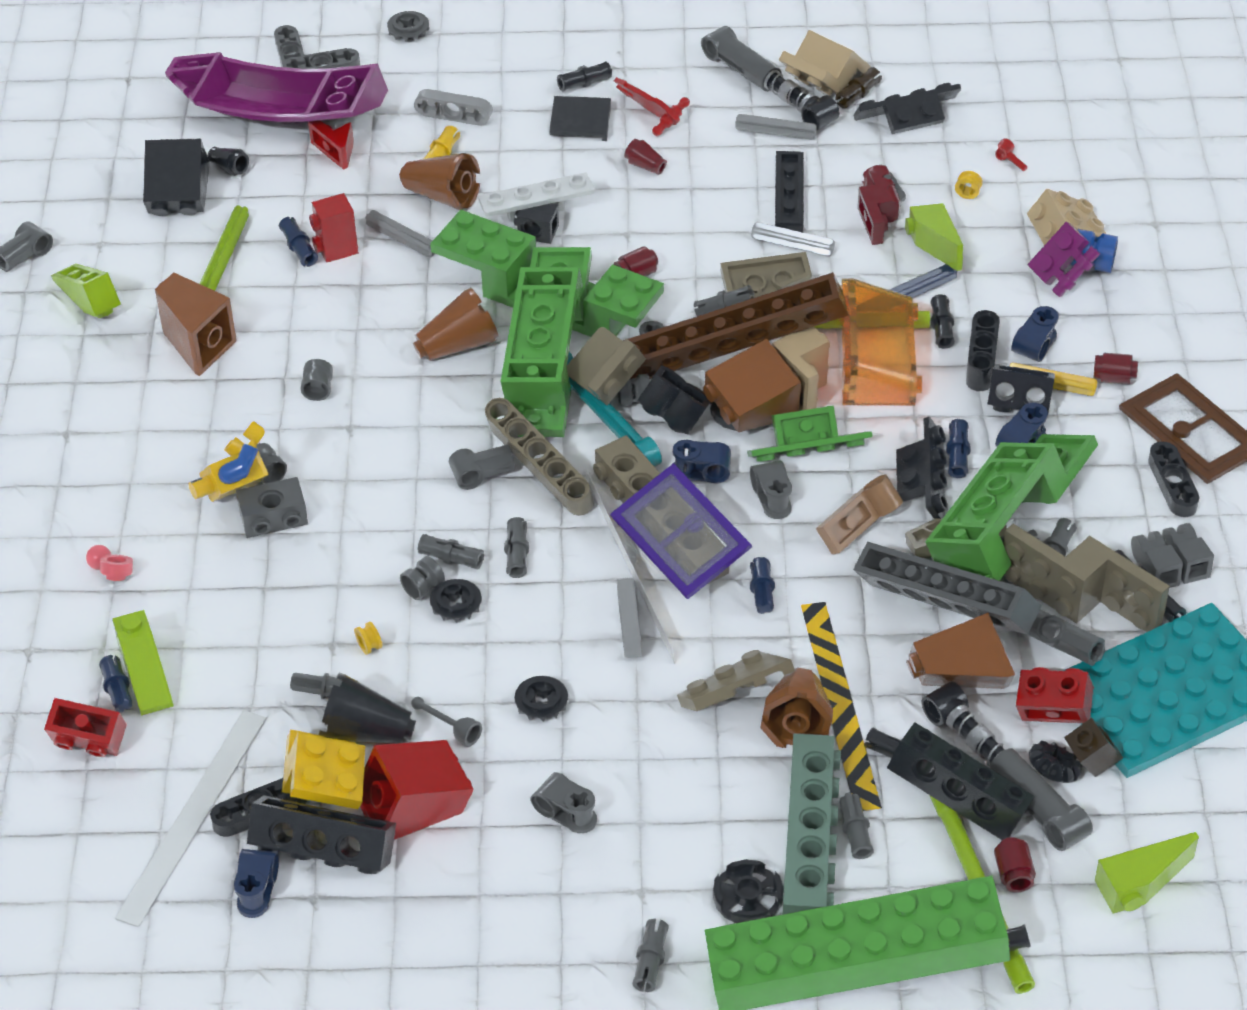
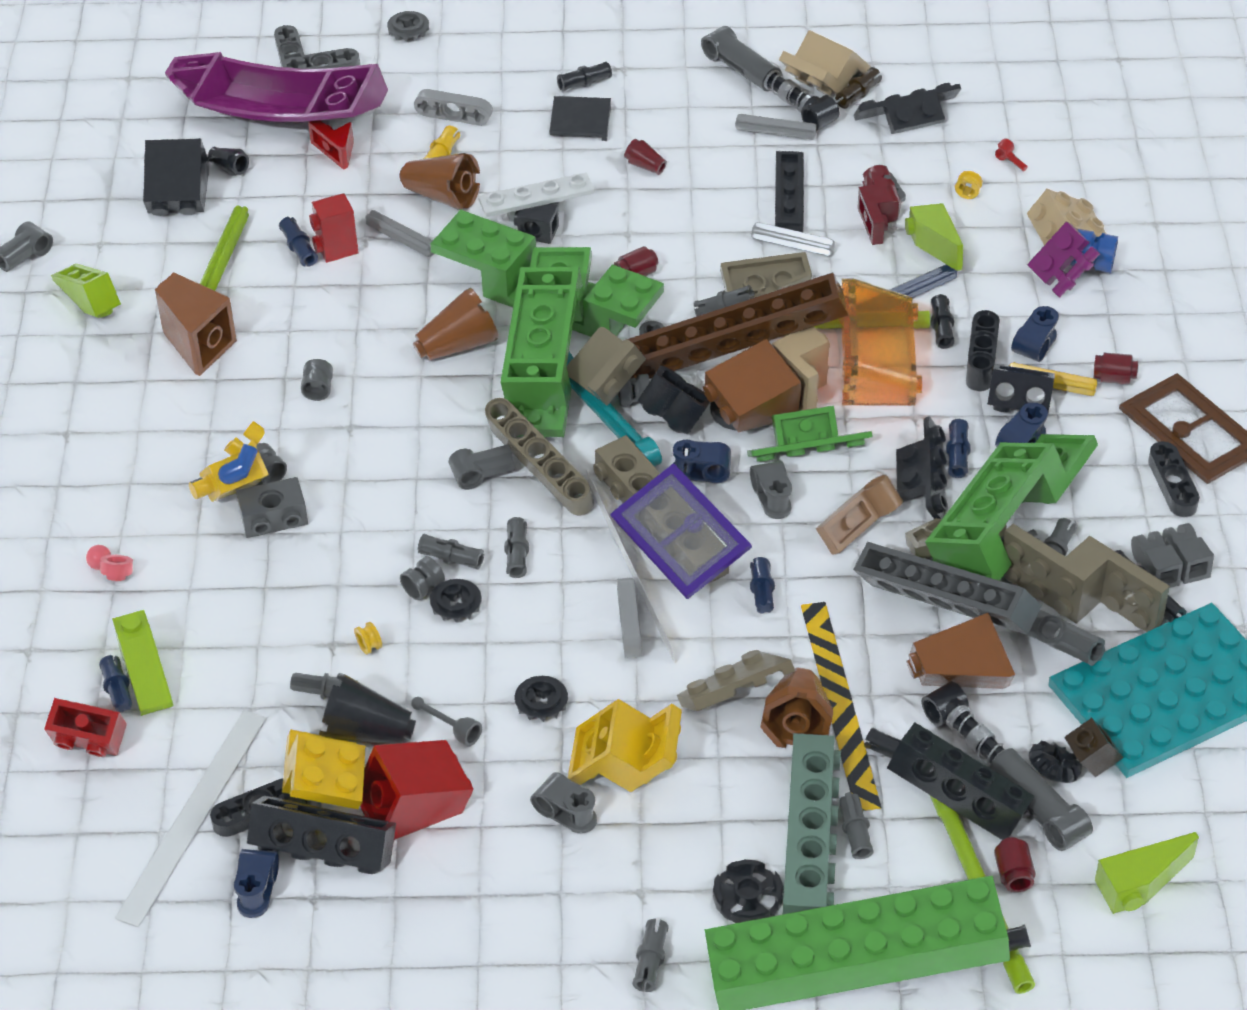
red piece [613,77,690,136] -> none
red brick [1016,667,1094,723] -> none
none -> yellow bracket [567,699,682,792]

